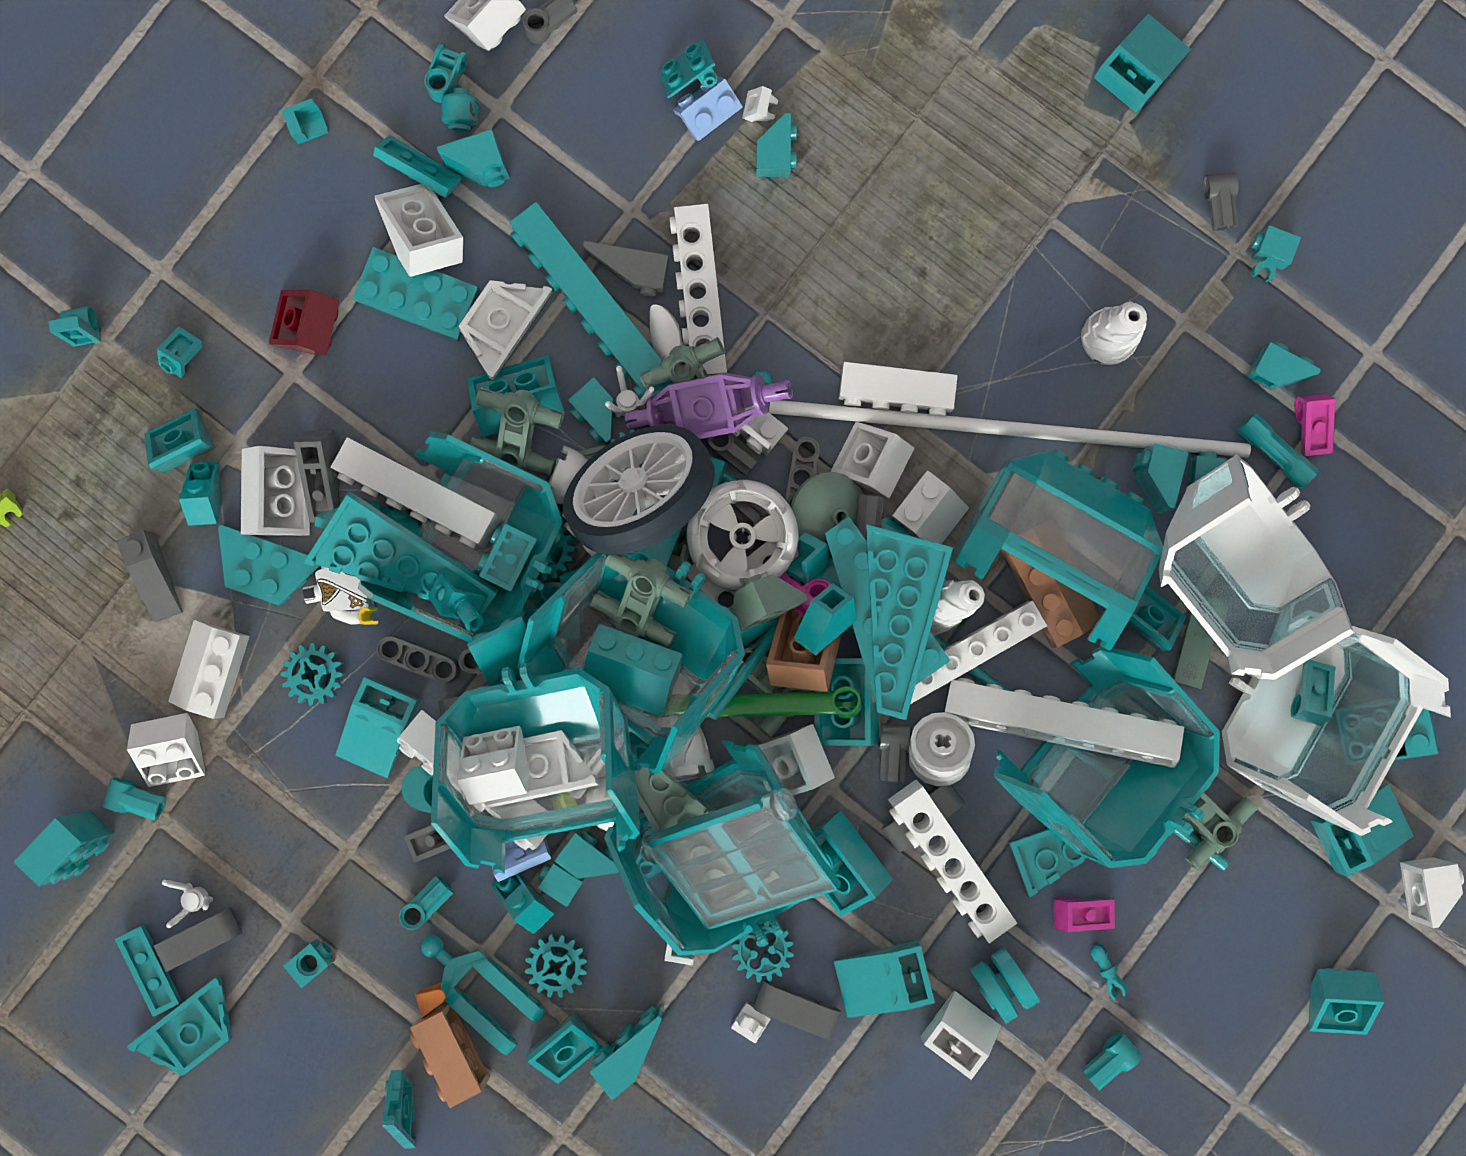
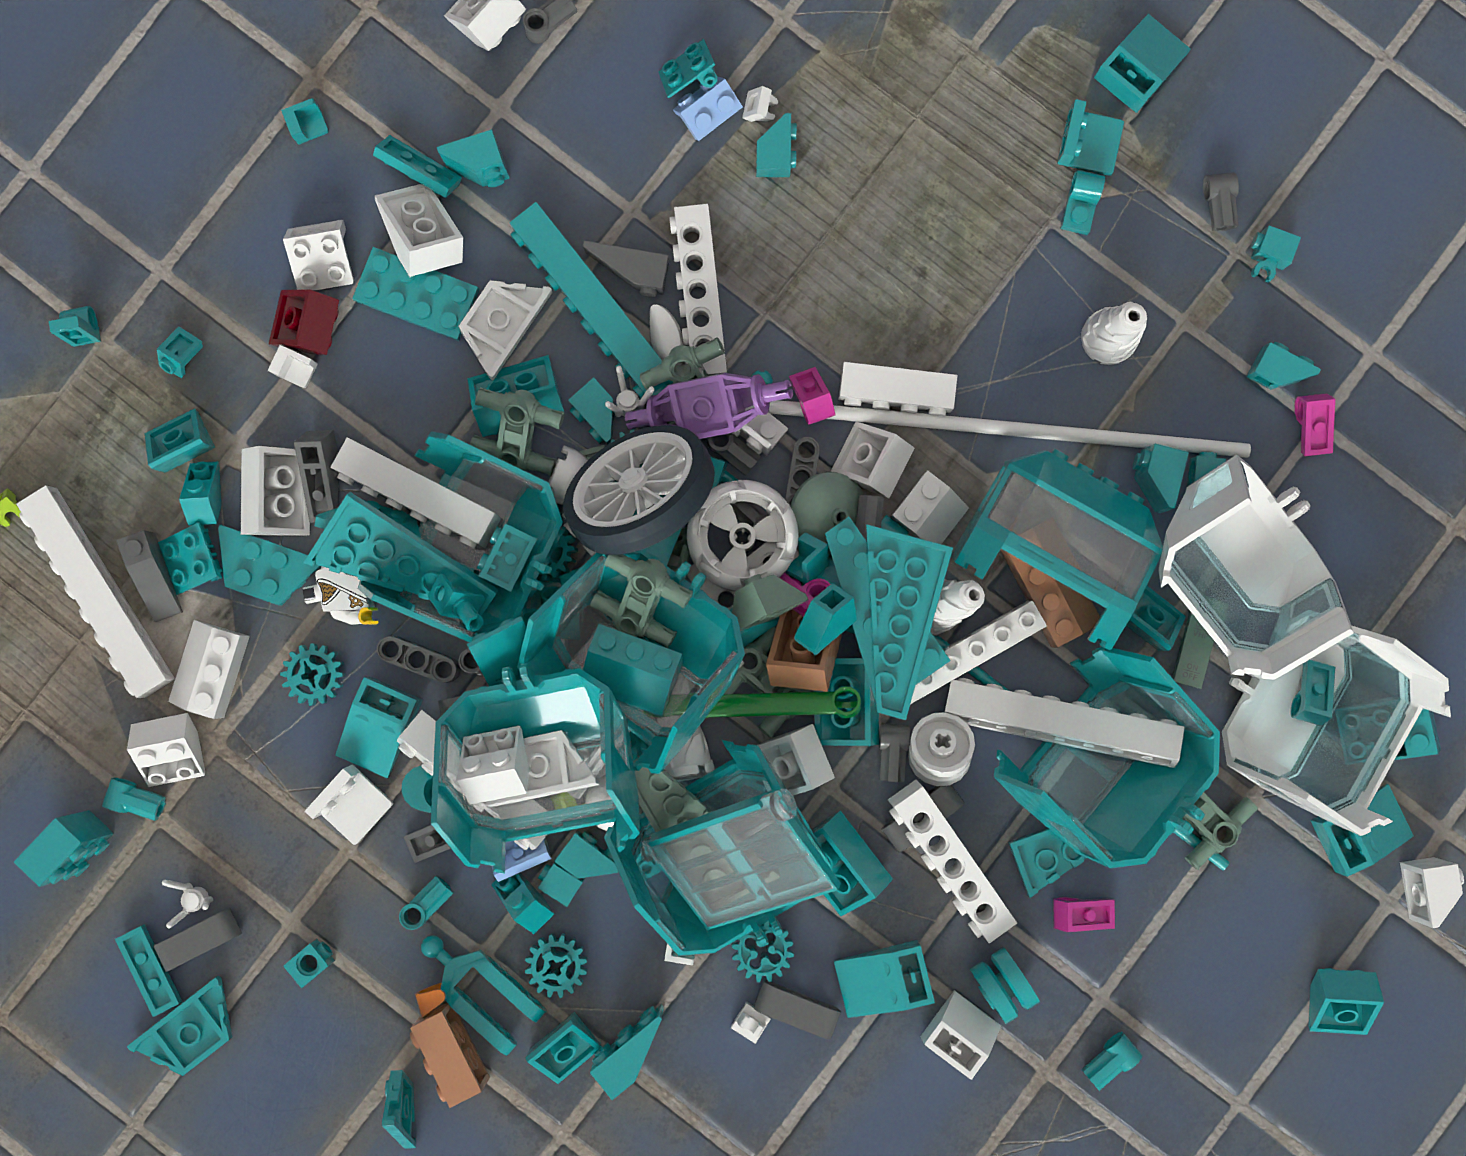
teal piece [424,43,468,103] -> none
teal head [441,88,479,132] -> none
teal bar [708,625,777,720] -> none
teal piece [1091,944,1129,1000] -> none
teal axle [1237,413,1319,489] -> none
none -> white brick [17,485,175,698]
none -> teal hinge [158,522,223,595]
none -> white panel [268,345,318,388]
none -> white bracket [283,220,354,291]
none -> white bracket [305,764,393,845]
none -> dark pink plate [789,367,835,425]
none -> teal bracket [1057,99,1124,176]
none -> teal plate [1060,170,1105,235]

